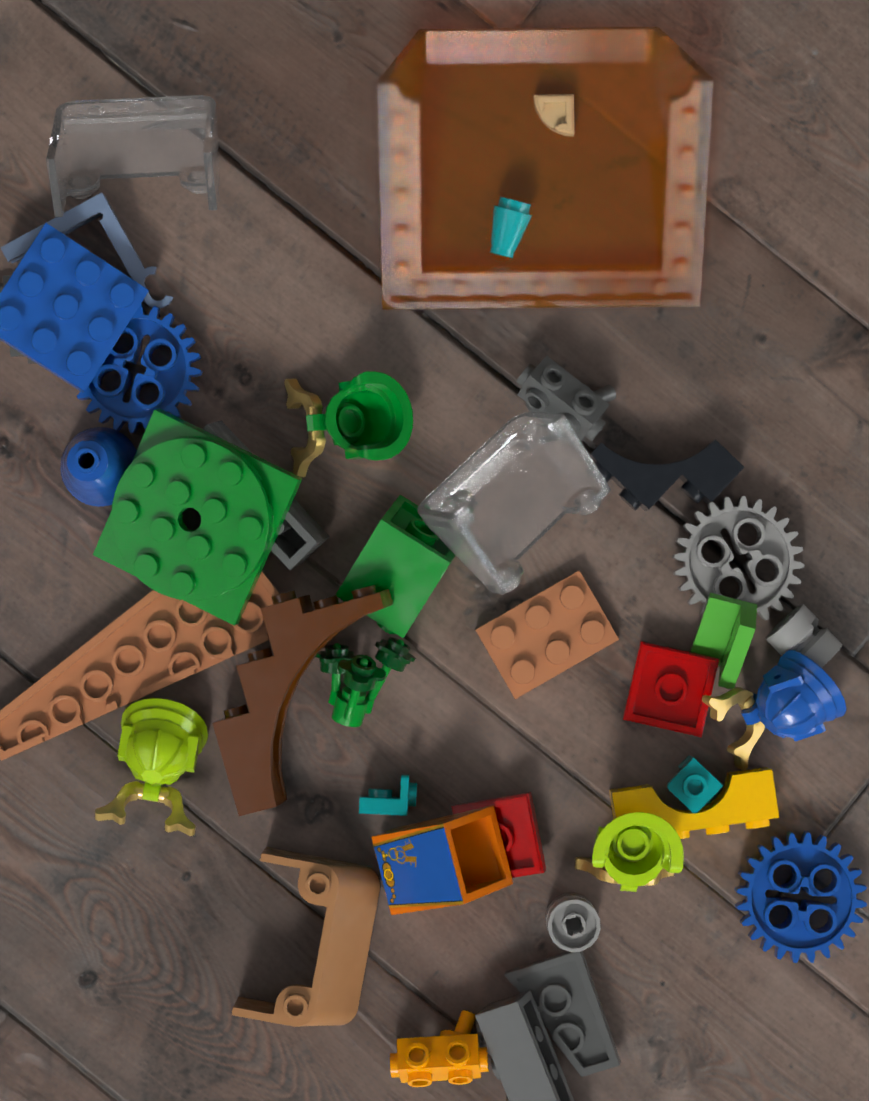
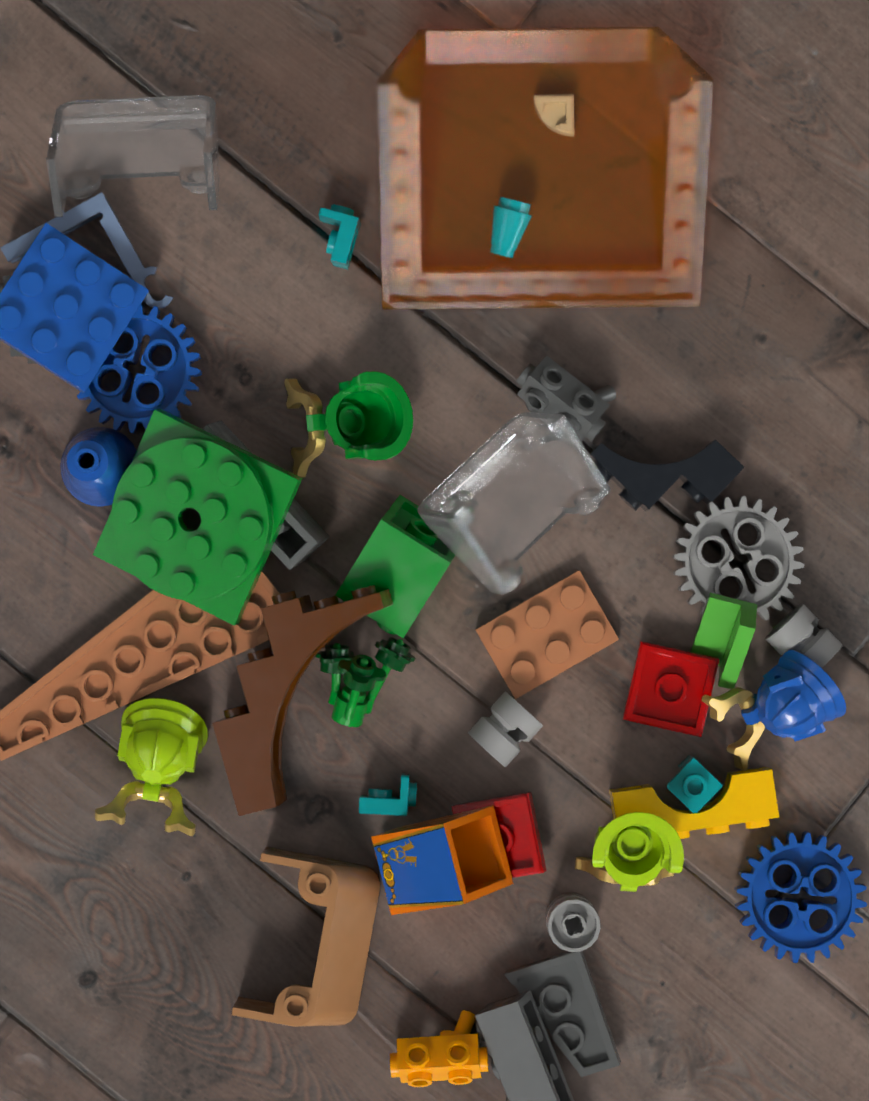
none -> teal bracket [318,204,361,270]
none -> light grey wheel [467,691,543,767]

